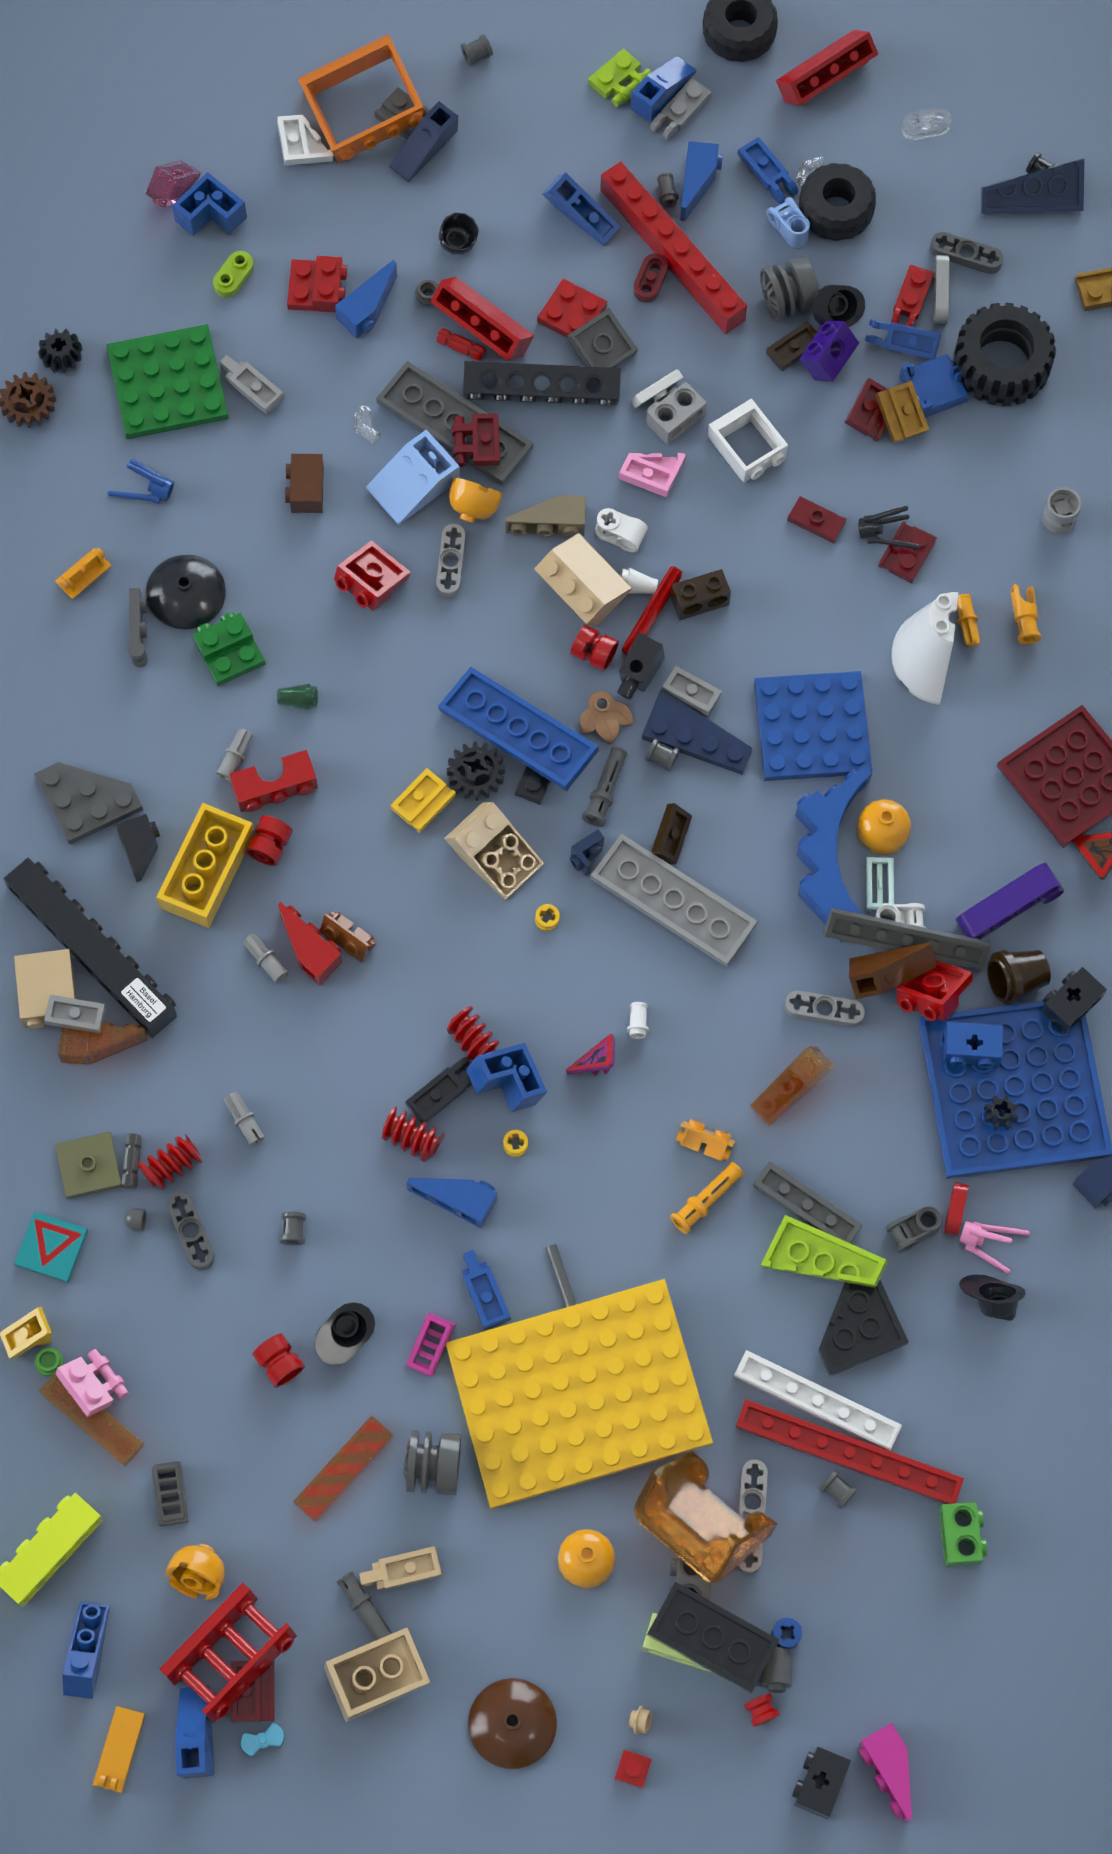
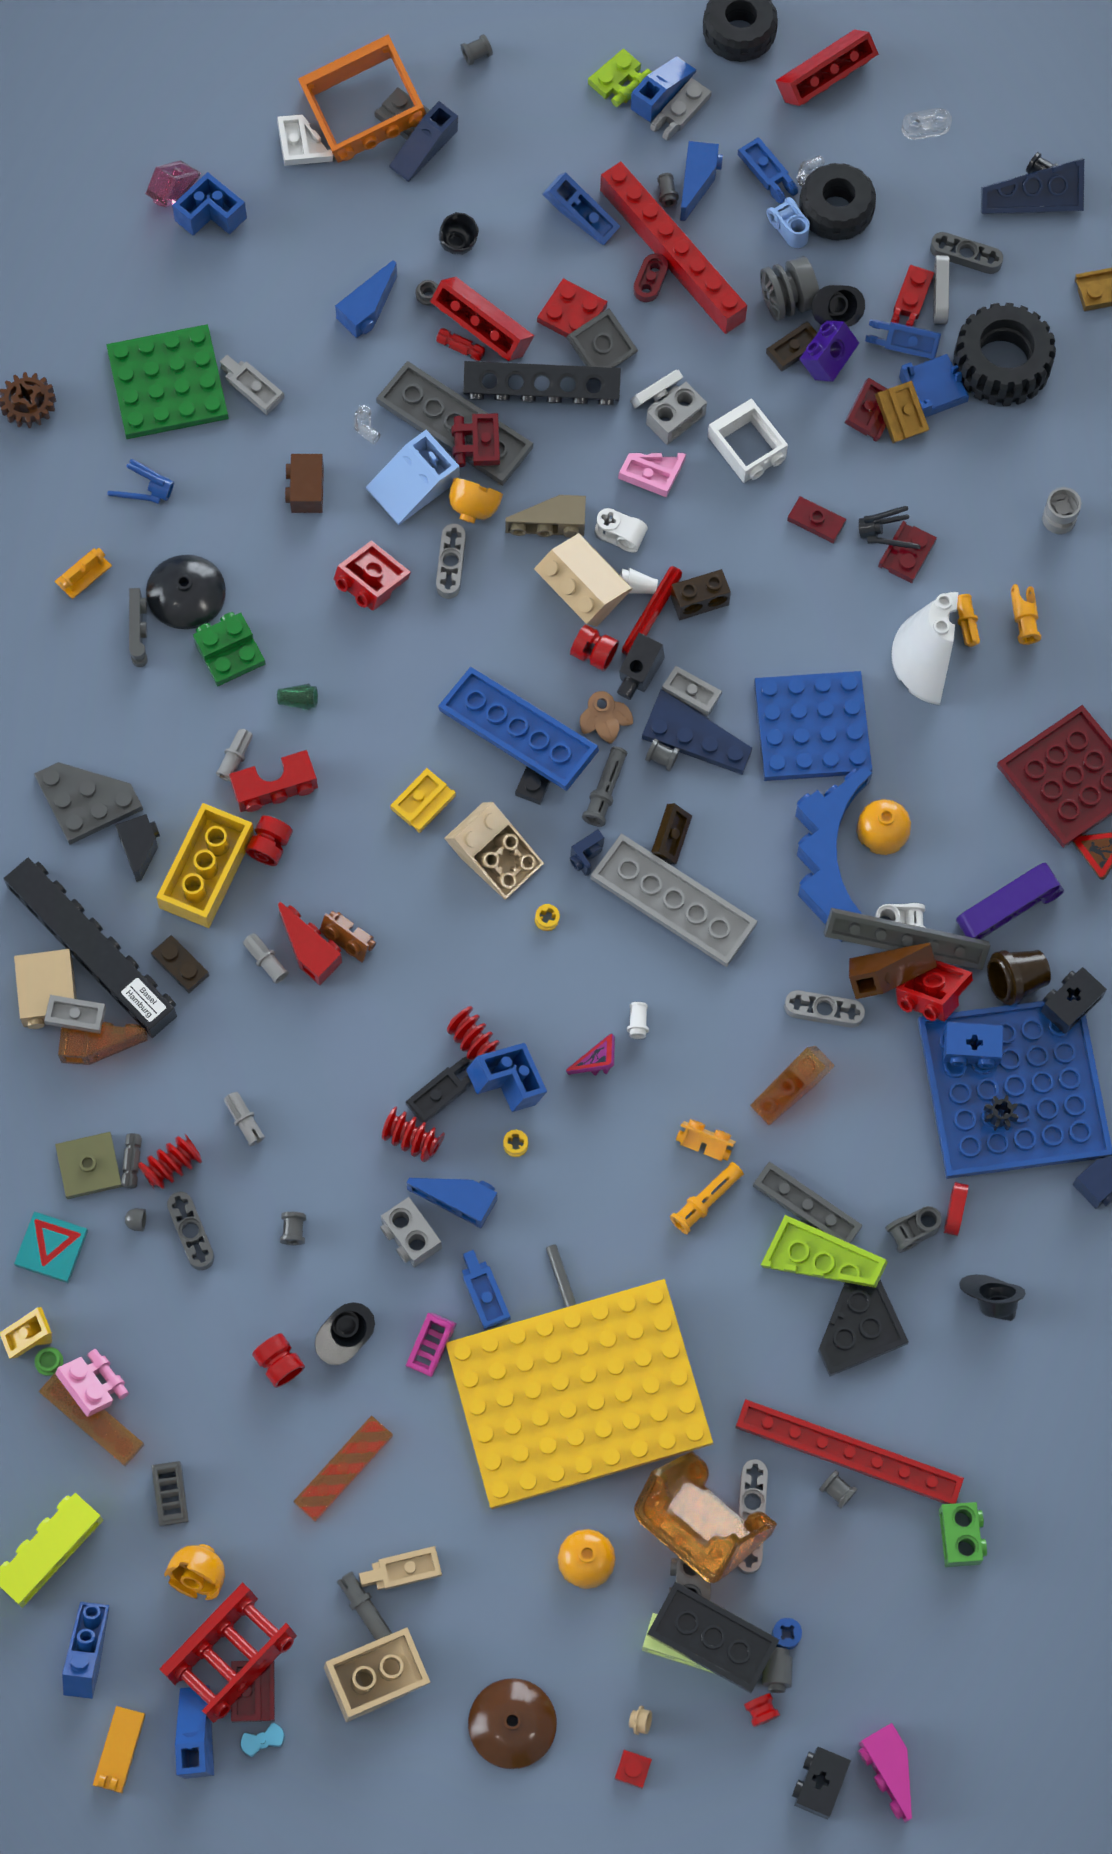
black gear [38,328,83,374] -> none
lime plate [213,251,254,298] -> none
red plate [287,256,347,313] -> none
dark grey wheel [404,1430,461,1495] -> none
black gear [447,741,505,801] -> none
white tile [734,1350,902,1451] -> none
light aqua tile [866,857,894,912] -> none
bright pink plant [959,1221,1030,1274] -> none
none -> dark brown plate [151,935,209,993]
none -> light grey brick [380,1197,442,1267]

